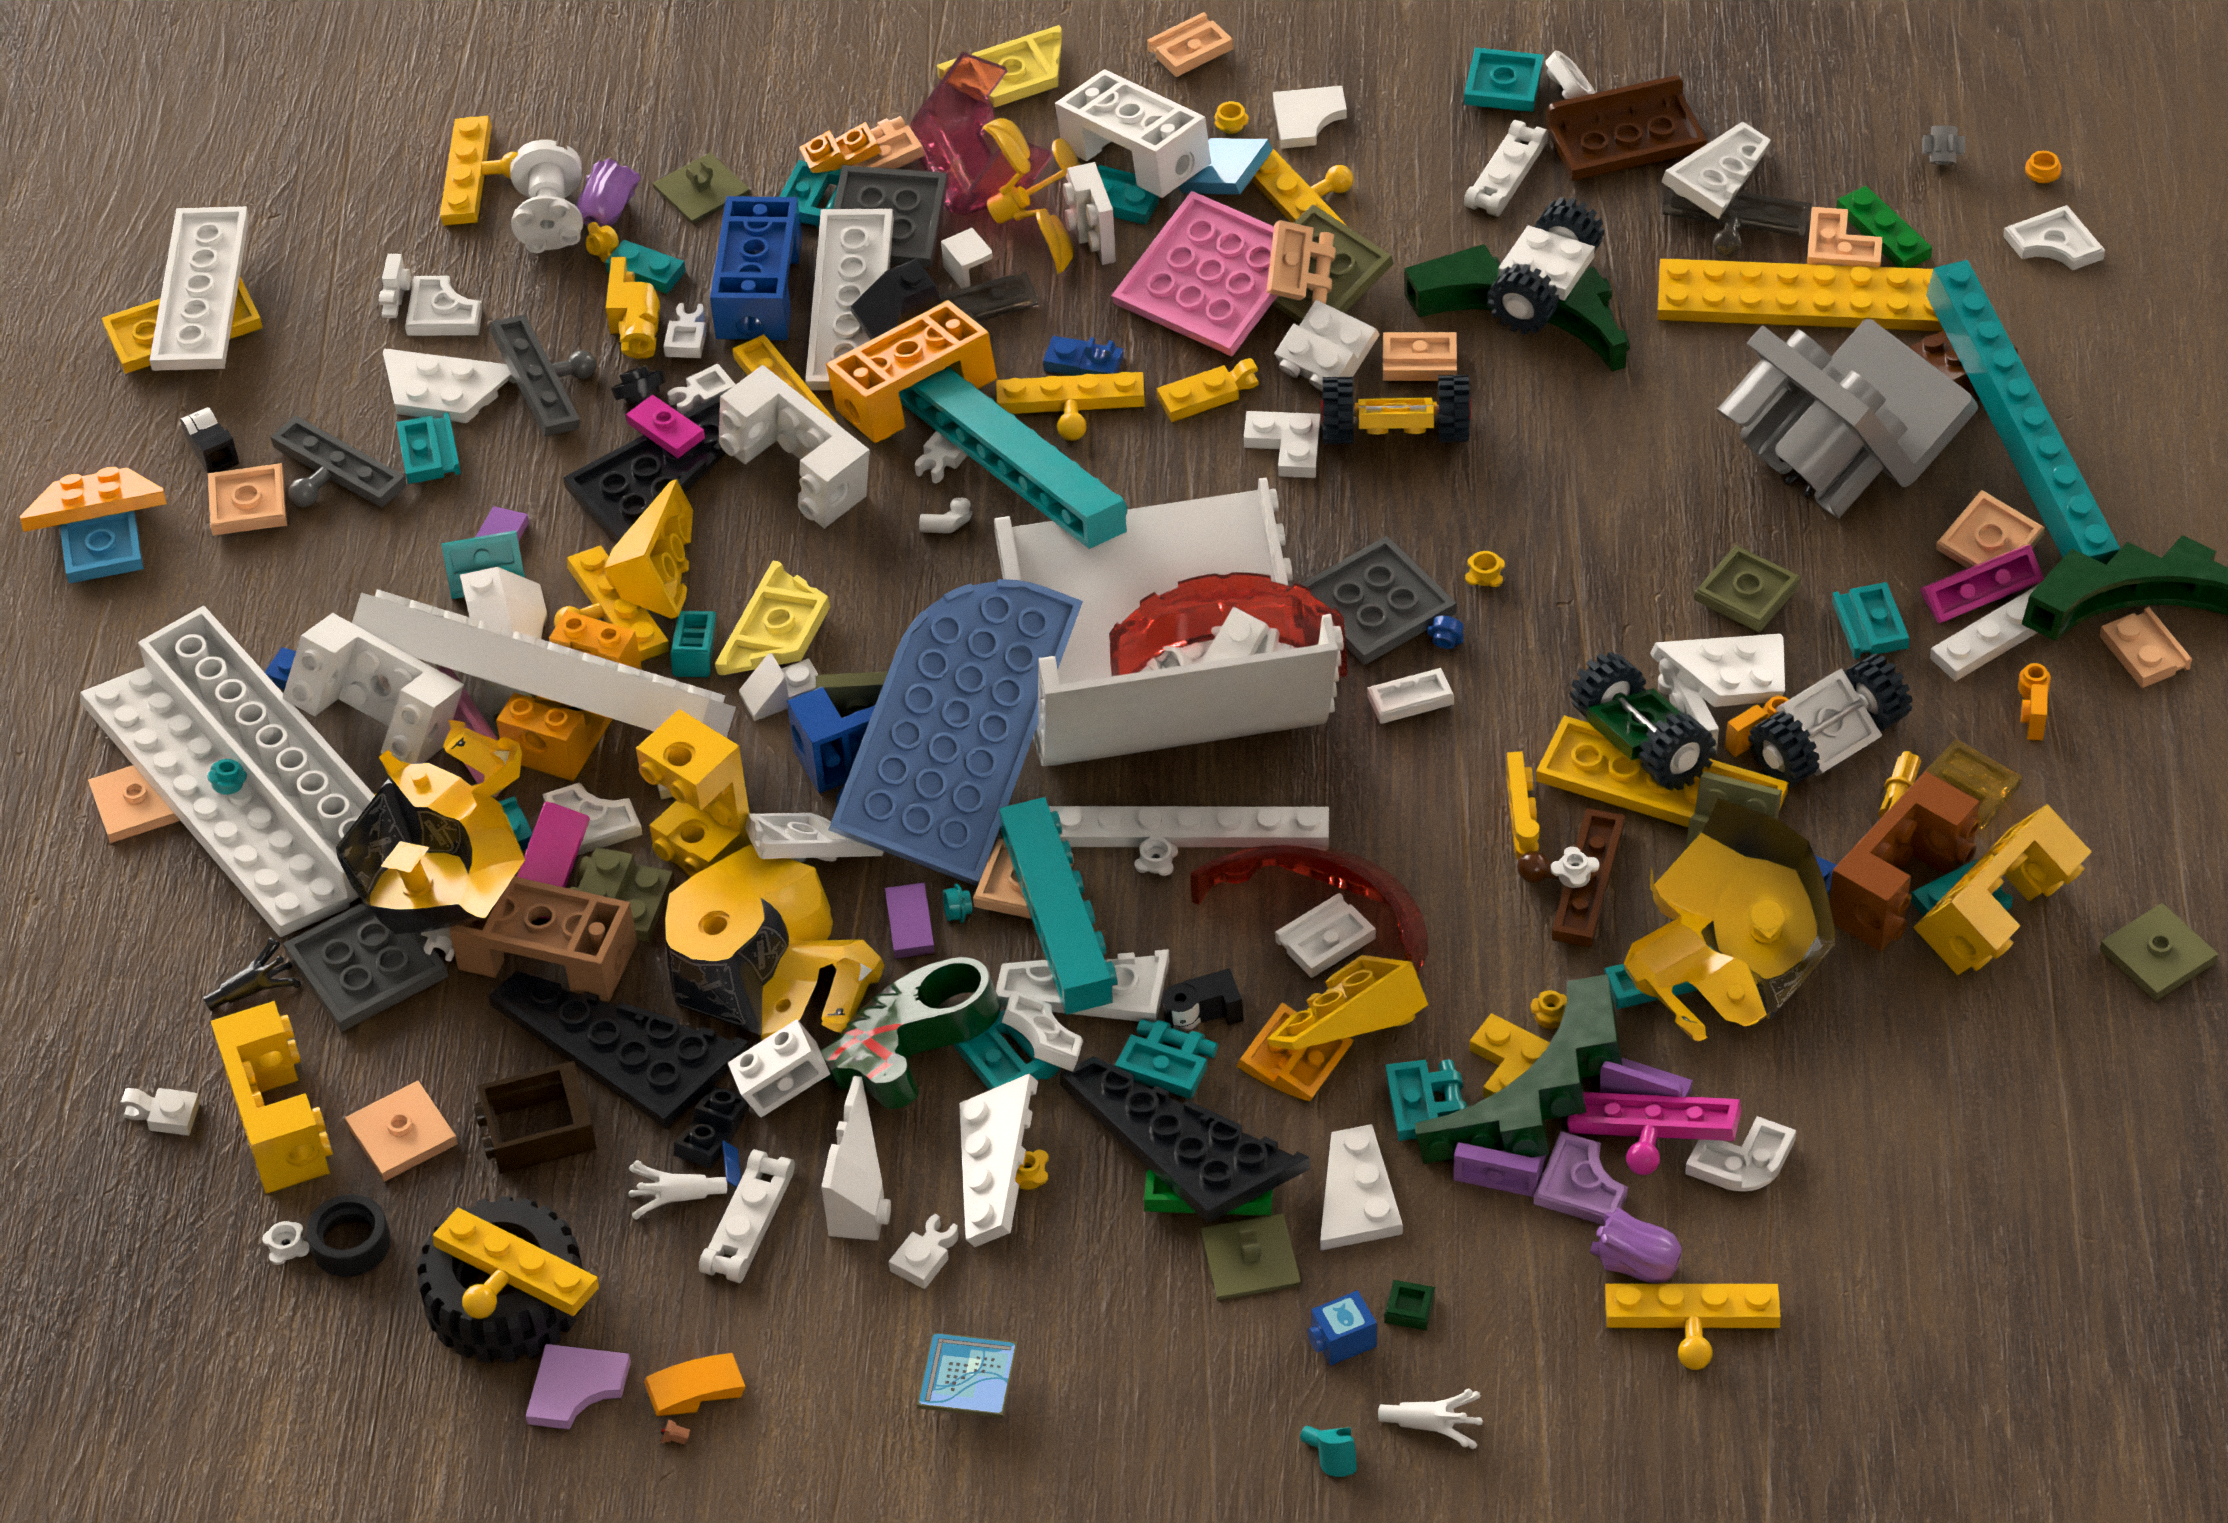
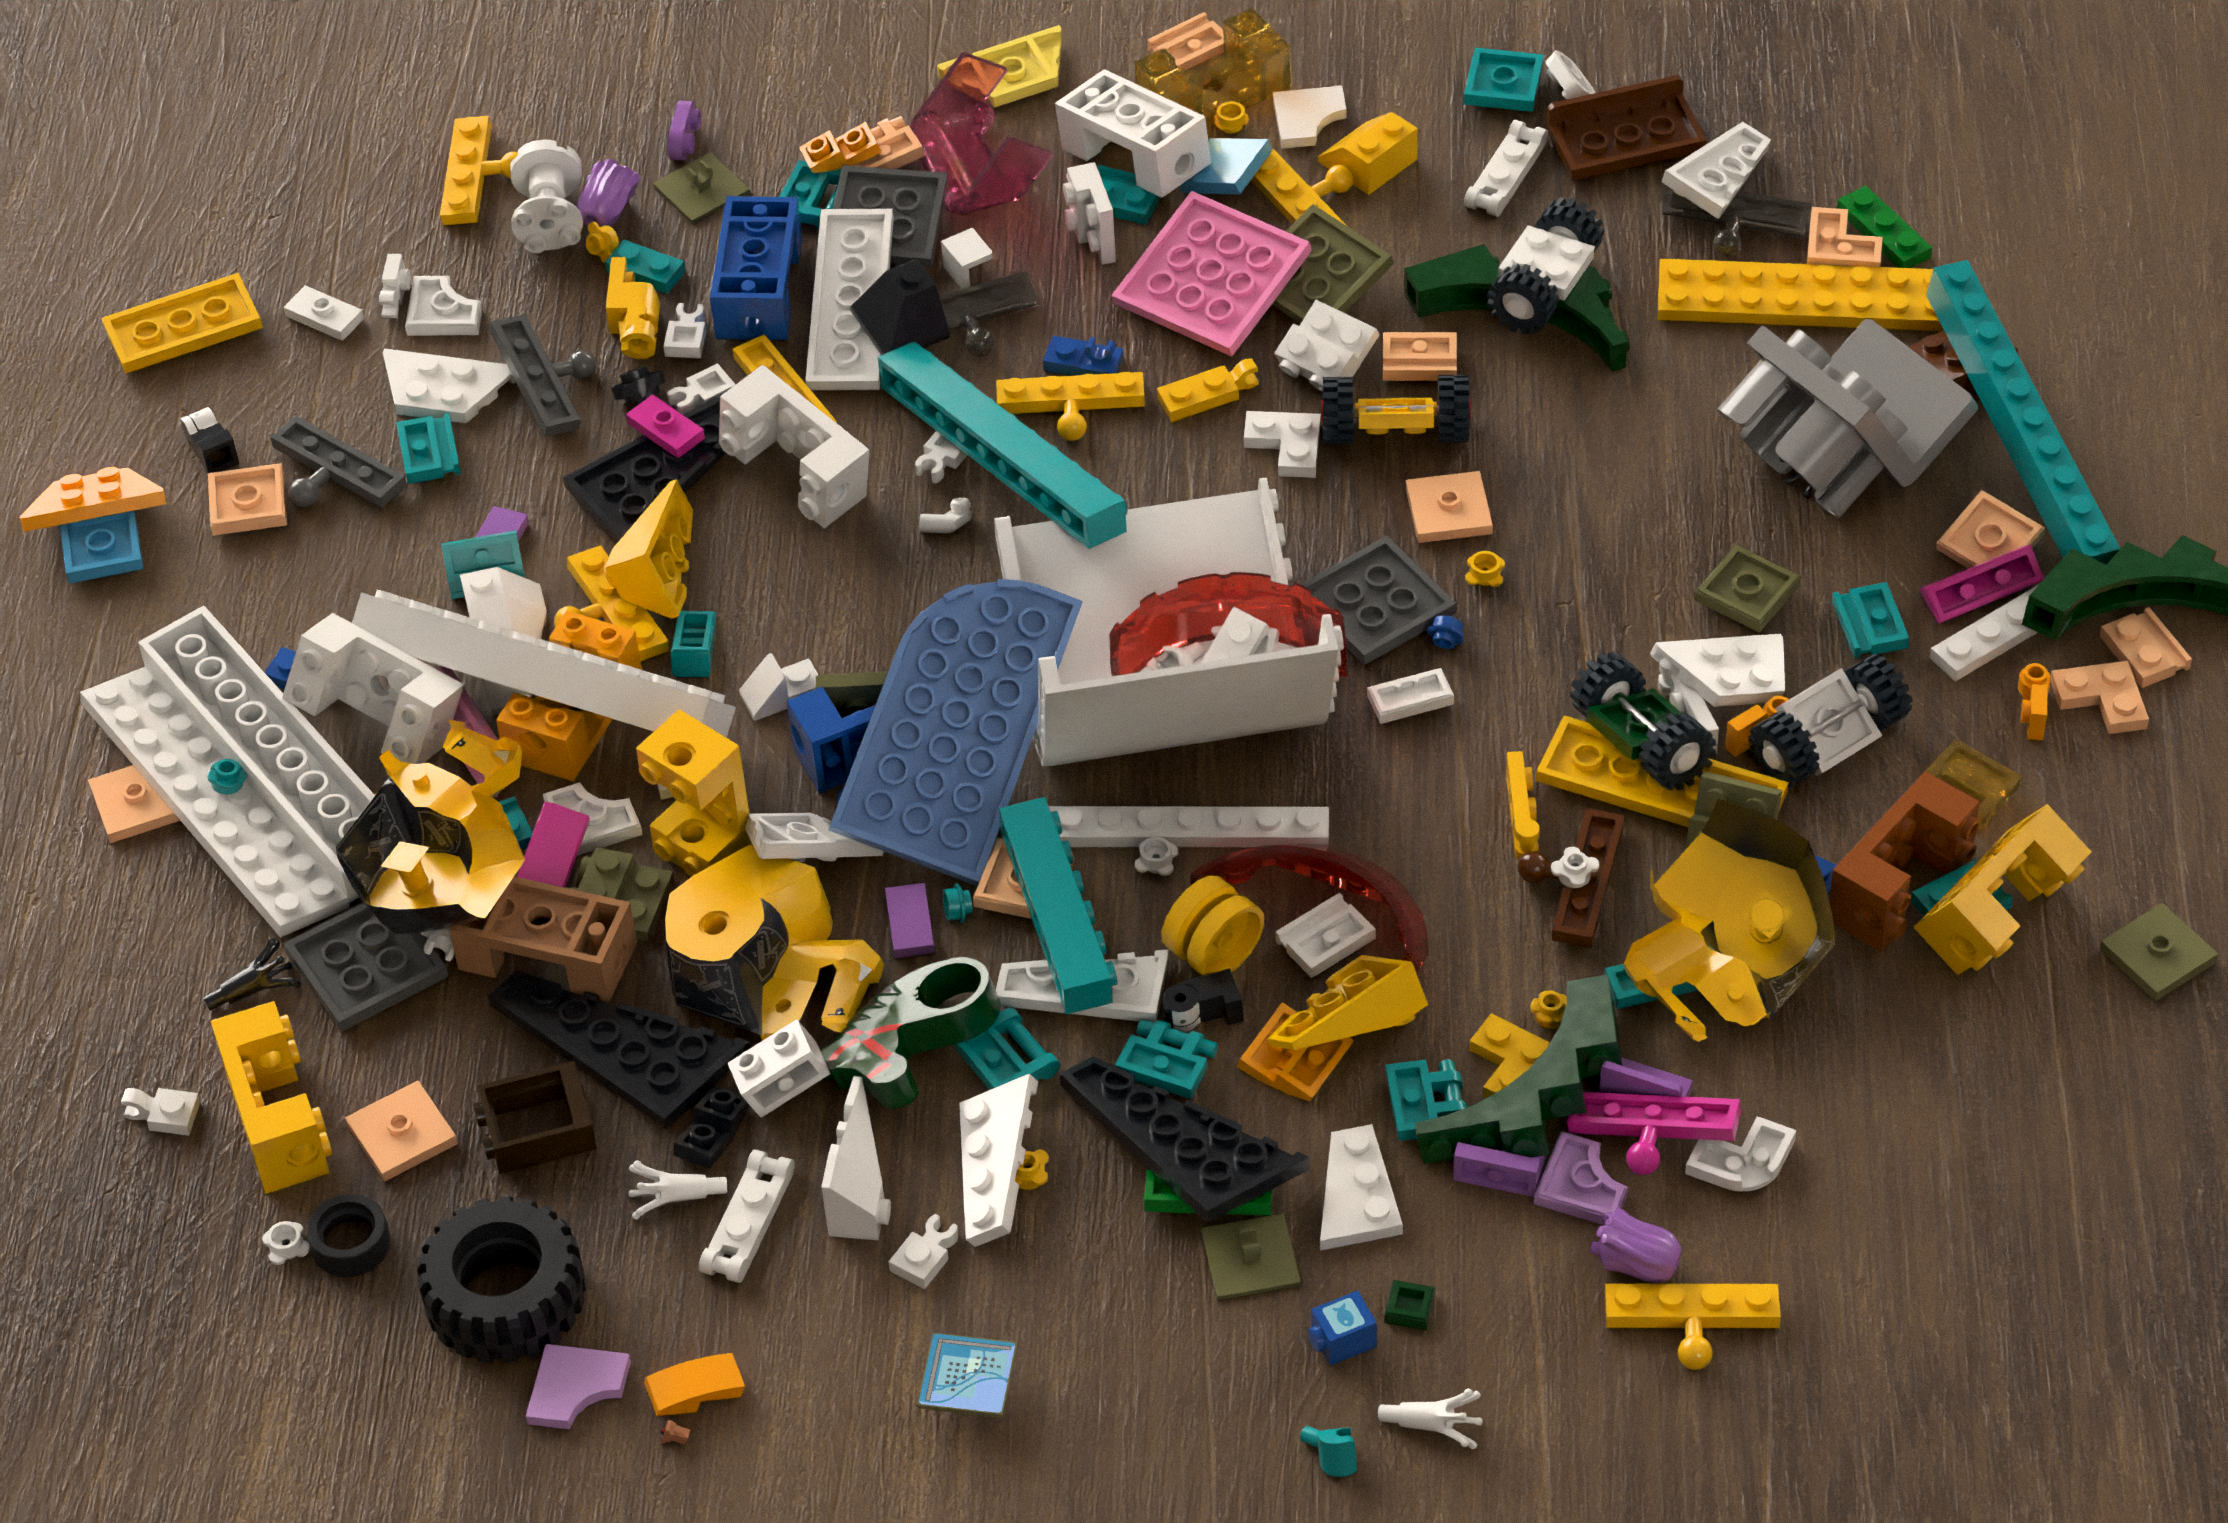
white plate [150,206,249,371] -> none
yellow plate [432,1207,599,1319] -> none
light yellow wing [715,560,831,675] -> none
blue piece [722,1141,741,1188] -> none
light orange plate [826,300,997,443] -> none
yellow plant [983,118,1082,274] -> none
white tile [1002,991,1083,1072] -> none
light nougat plate [1266,220,1336,304] -> none
yellow axle [1878,751,1921,819] -> none
light grey gear [1922,126,1966,165] -> none
white tile [2003,205,2105,271] -> none
light orange plate [2025,150,2062,183] -> none
none -> white plate [283,285,364,341]
none -> medium lavender plate [668,100,702,161]
none -> clear yellow plate [1135,8,1291,127]
none -> yellow wheel [1161,875,1264,976]
none -> yellow slope [1318,112,1418,195]
none -> light nougat plate [1406,471,1493,543]
none -> light nougat plate [2050,661,2149,734]

